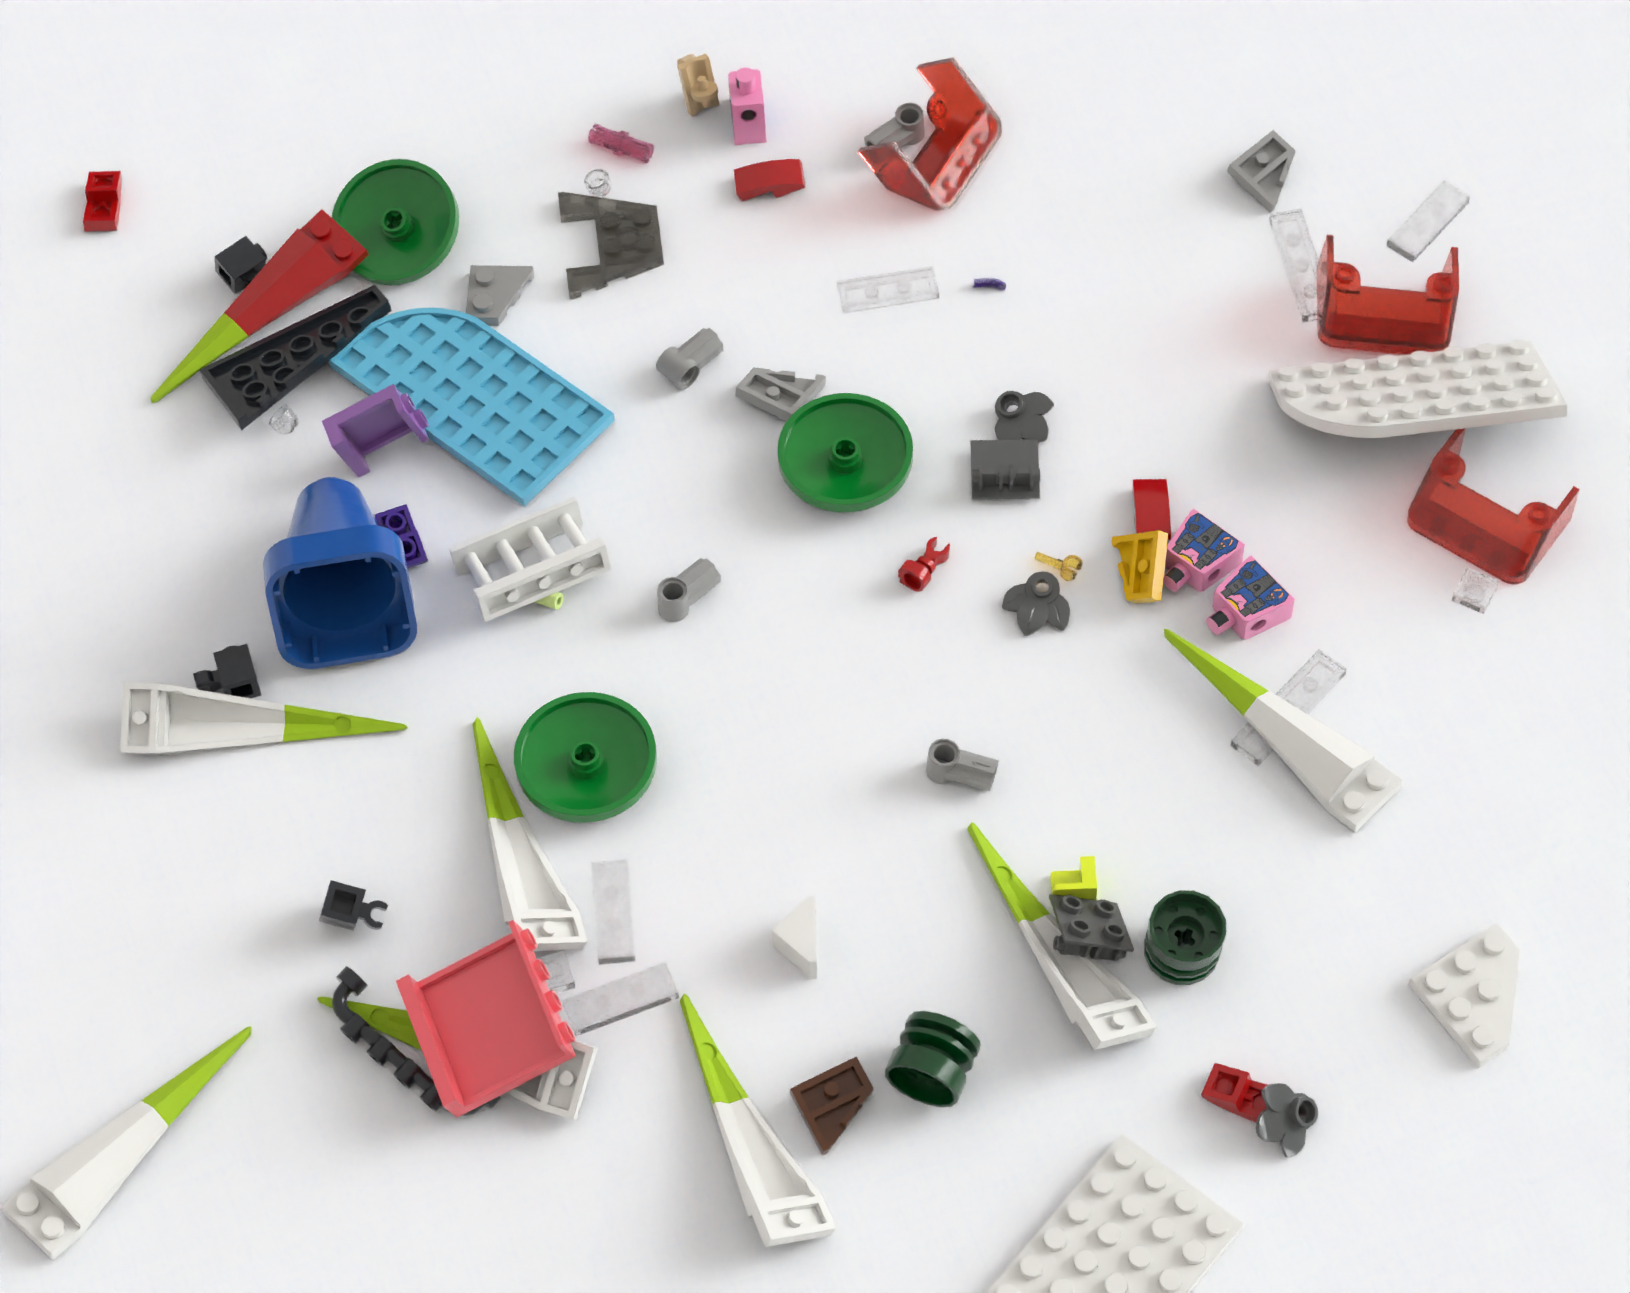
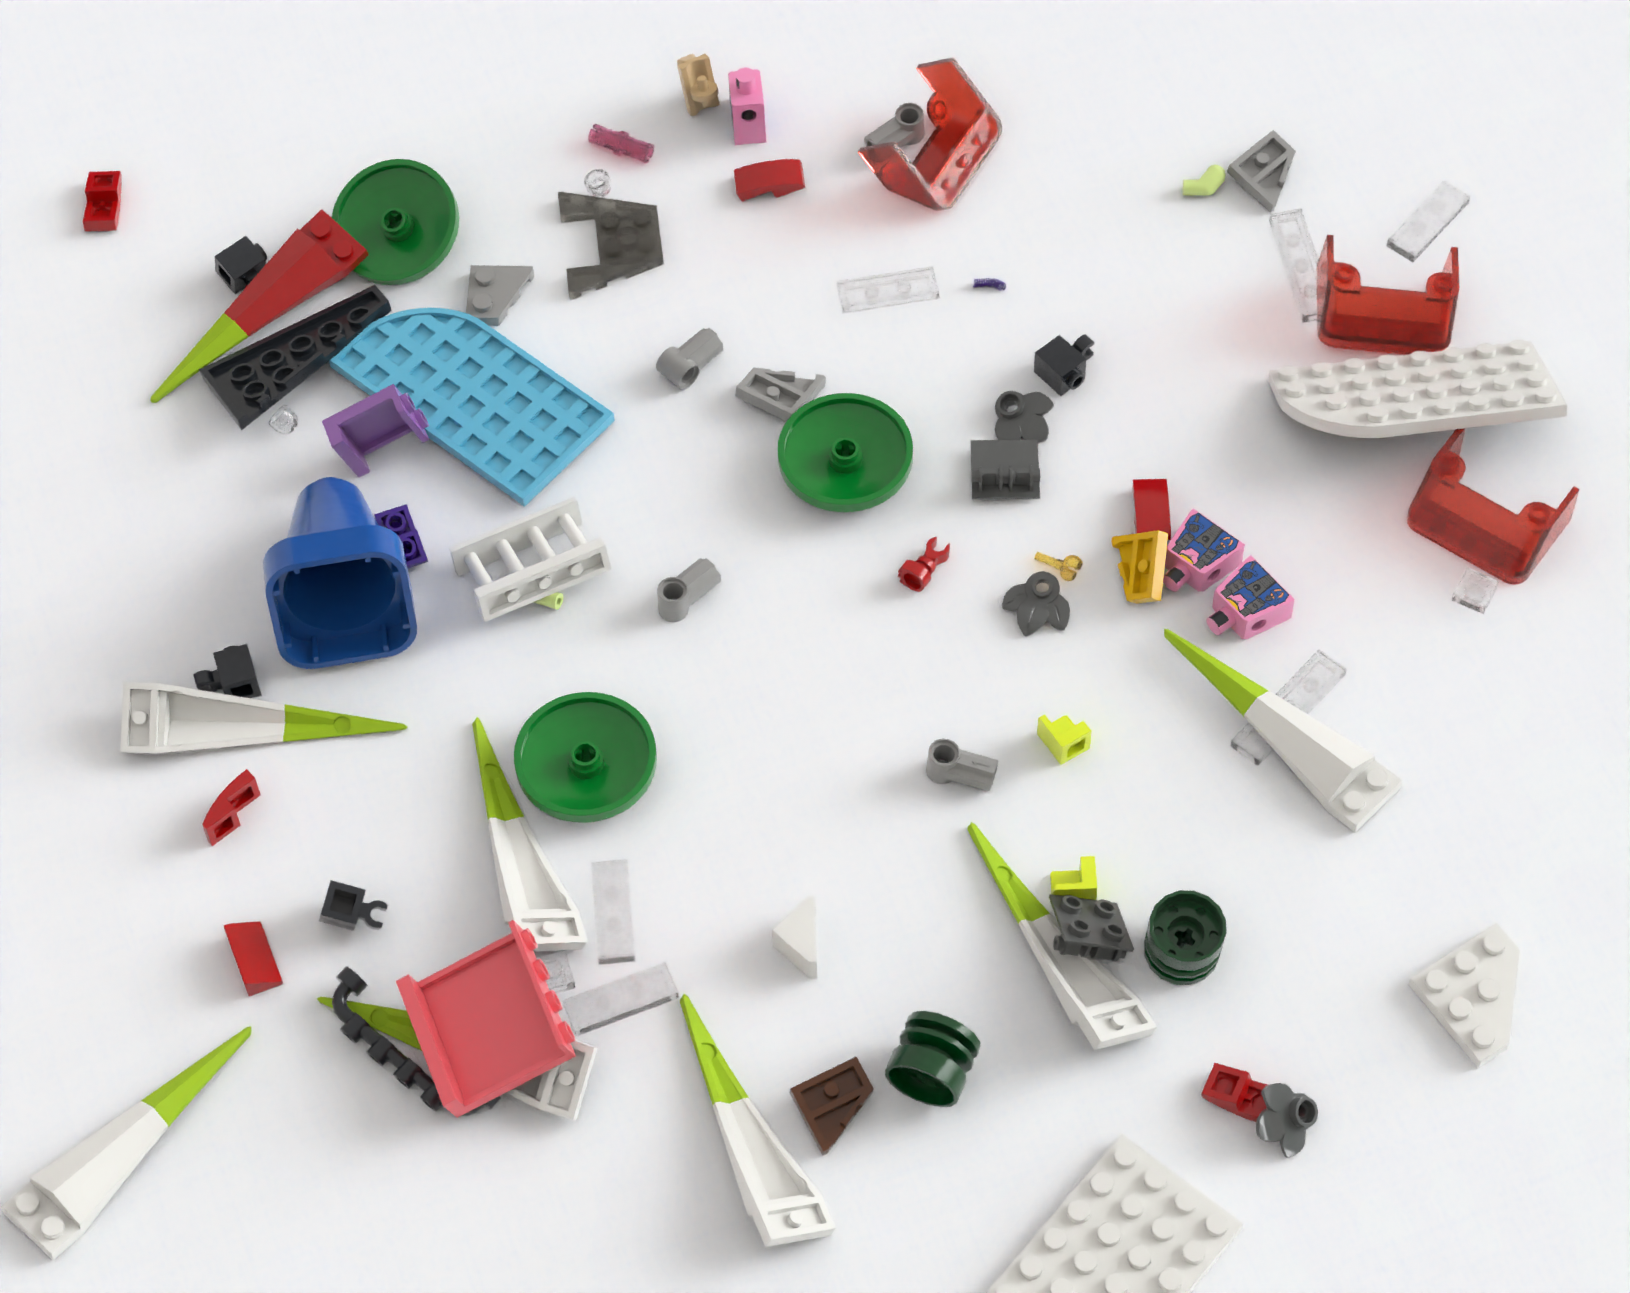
none -> red slope [202,769,261,846]
none -> red slope [223,921,283,996]
none -> black brick [1034,334,1095,396]
none -> neon yellow panel [1037,714,1092,765]
none -> yellowish green arm [1182,164,1226,196]

